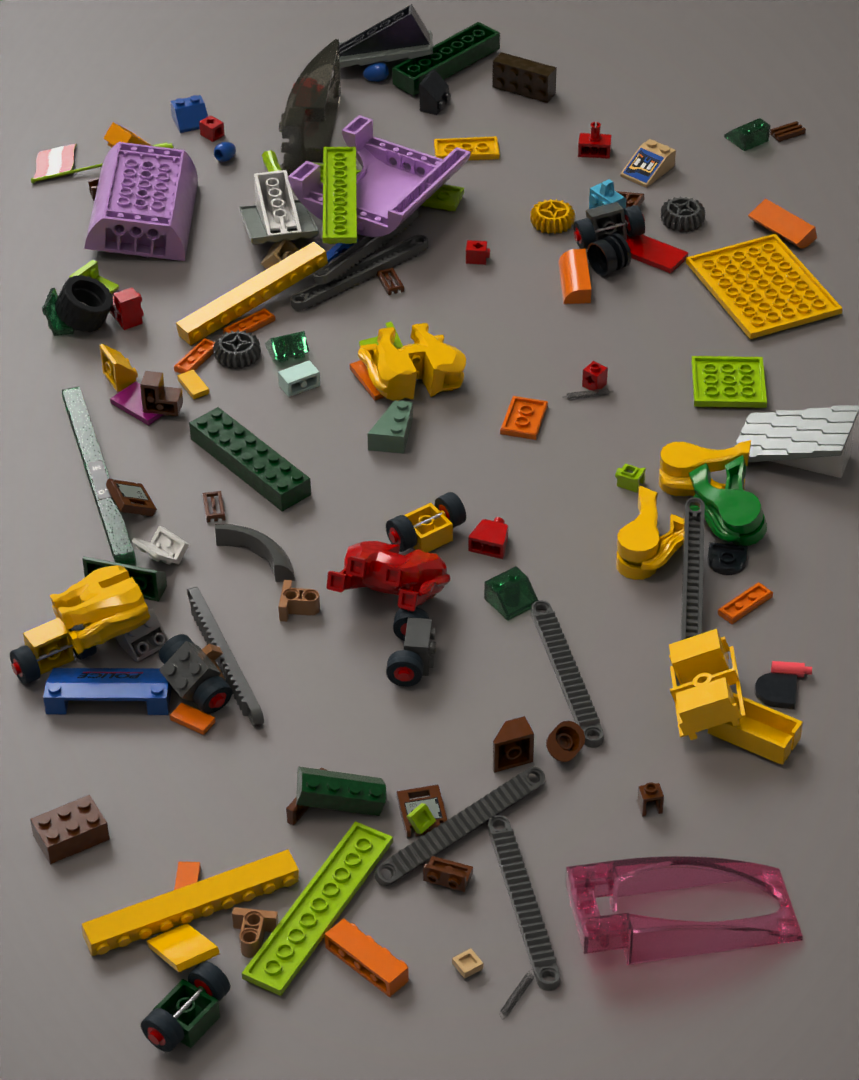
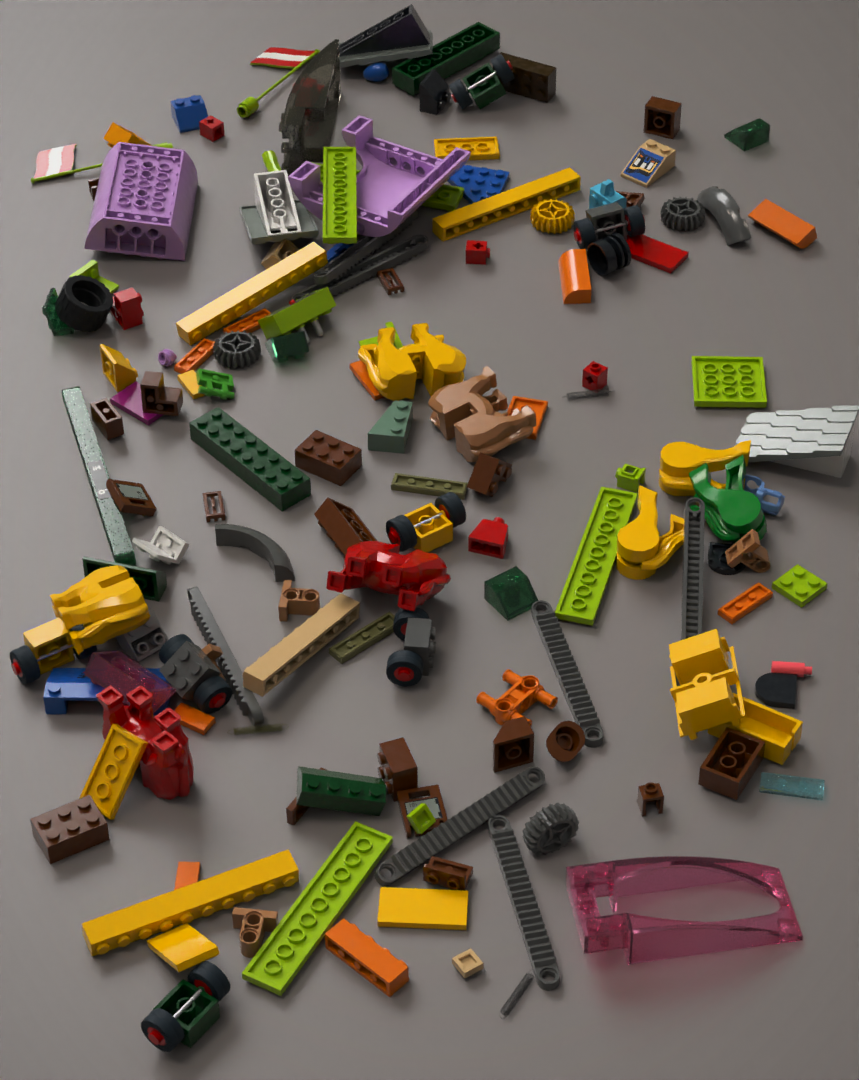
blue animal [214,142,236,162] -> none
light aqua brick [278,360,320,397] -> none
red brick [578,122,612,159] -> none
yellow plate [686,234,843,339] -> none
reddish brown tile [770,121,806,142] -> none
none -> yellow tile [79,724,148,819]
none -> clear pink slope [84,651,176,712]
none -> reddish brown brick [90,397,124,440]
none -> red animal [96,685,194,800]
none -> lavender plate [158,349,177,367]
none -> bright green plate [196,368,234,400]
none -> olive piece [228,724,289,735]
none -> flag [237,47,320,118]
none -> tan brick [243,593,360,697]
none -> lime piece [258,287,337,344]
none -> reddish brown brick [295,430,362,486]
none -> reddish brown slope [314,497,377,558]
none -> olive tile [329,611,395,664]
none -> reddish brown brick [377,737,418,802]
none -> yellow tile [377,887,468,930]
none -> olive tile [391,473,468,500]
none -> medium nougat animal [428,366,537,462]
none -> yellow brick [432,167,581,242]
none -> blue wing [447,165,509,204]
none -> brick [449,54,515,109]
none -> reddish brown brick [467,452,512,497]
none -> orange piece [476,669,558,727]
none -> dark grey gear [522,803,579,856]
none -> lime plate [555,487,638,626]
none -> reddish brown brick [644,96,682,140]
none -> dark grey brick [697,186,751,246]
none -> reddish brown brick [698,727,765,800]
none -> medium nougat tile [725,529,770,573]
none -> medium blue piece [744,474,785,516]
none -> clear light blue tile [759,772,825,801]
none -> lime plate [772,564,828,608]

